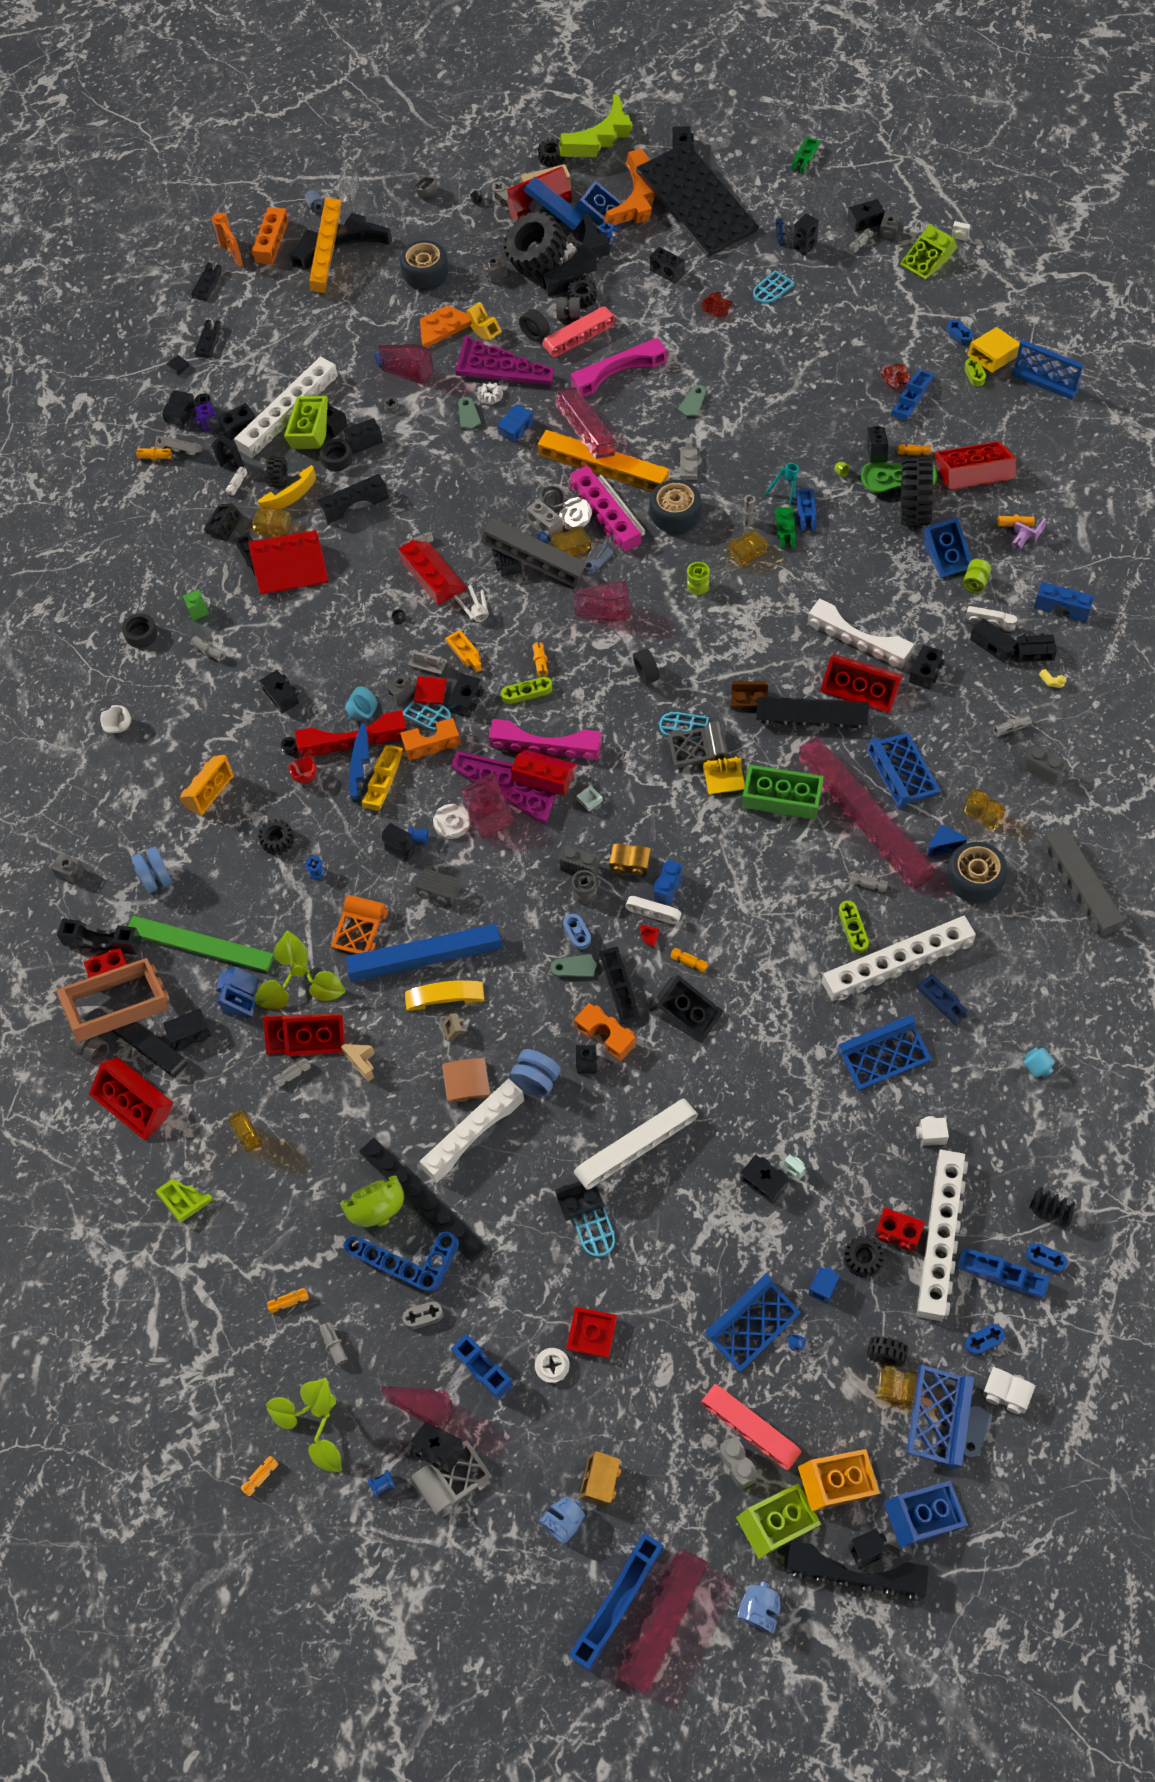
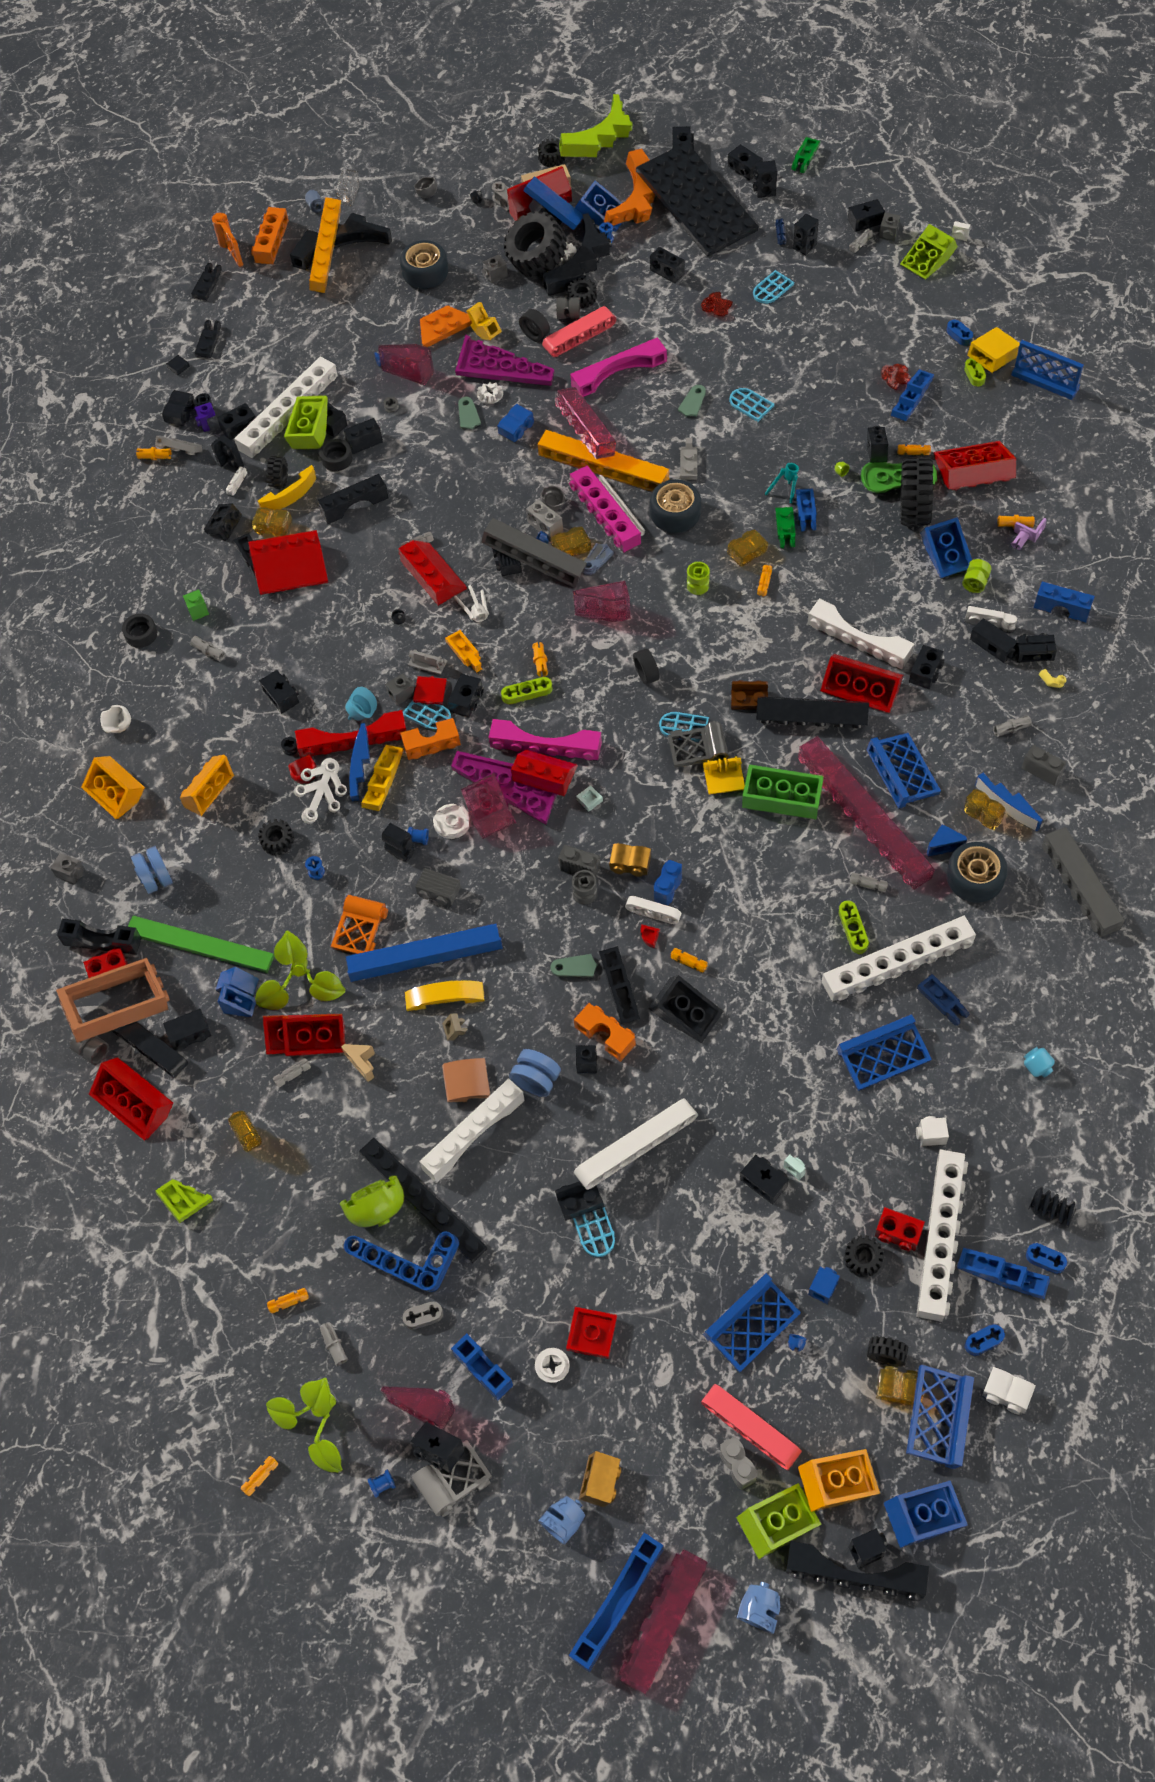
white tile [559,497,592,531] -> none
medium blue plate [563,914,591,950] -> none
light grey pin [742,494,756,526] -> none
sand blue piece [964,1406,992,1458] -> none
none -> light orange slope [81,756,145,819]
none -> white plant [294,758,347,824]
none -> black brick [728,144,763,180]
none -> medium azure window [729,388,774,422]
none -> black brick [753,160,777,198]
none -> light orange axle [757,565,772,596]
none -> slope [975,772,1042,831]

